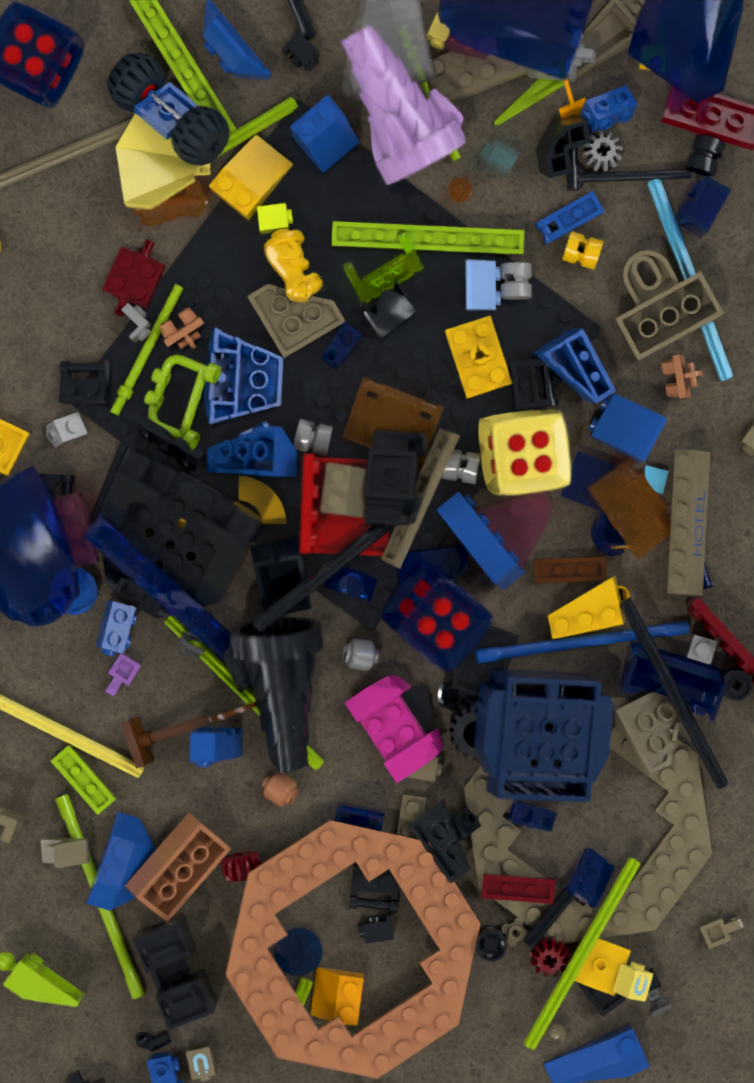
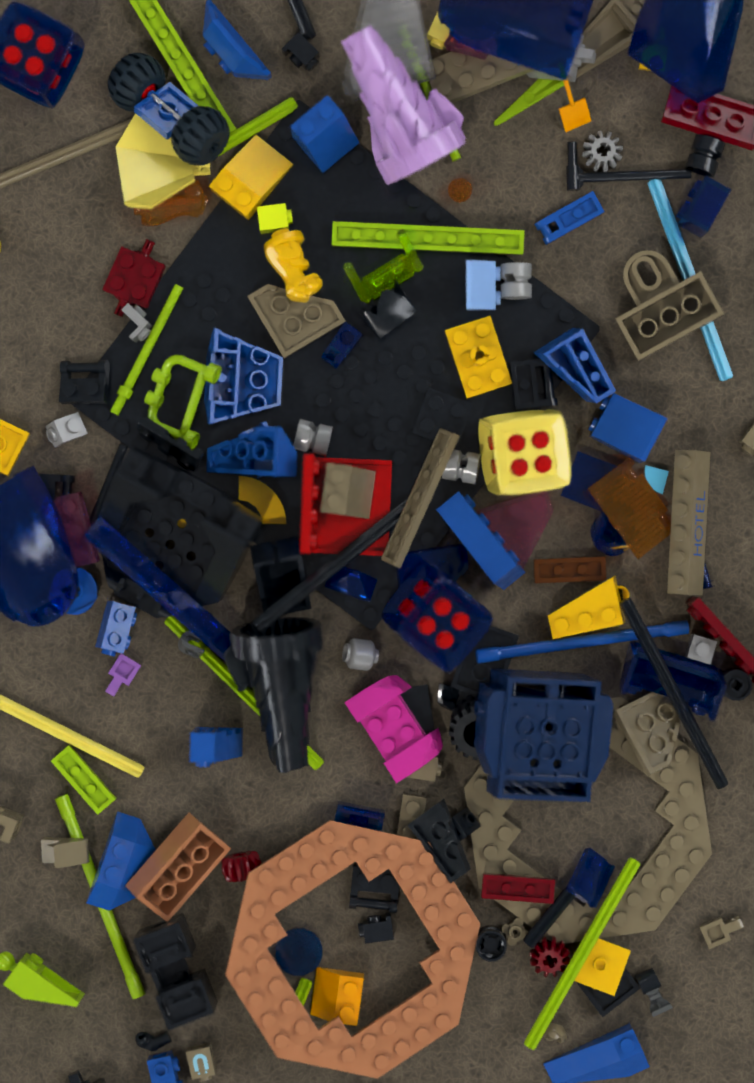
reddish brown piece [121,701,256,768] -> none
nougat hips [159,307,204,350] -> none
nougat head [262,771,299,807] -> none
clear orange window [342,377,444,468] -> none
black piece [365,430,427,526] -> none
clear light blue brick [481,139,520,177] -> none
clear blue leg [508,799,557,832] -> none
black brick [536,114,590,178] -> none
yellow wheel [562,231,603,270] -> none
blue brick [580,85,638,133] -> none
light yellow brick [613,962,653,1002] -> none
nougat hips [662,355,703,399] -> none

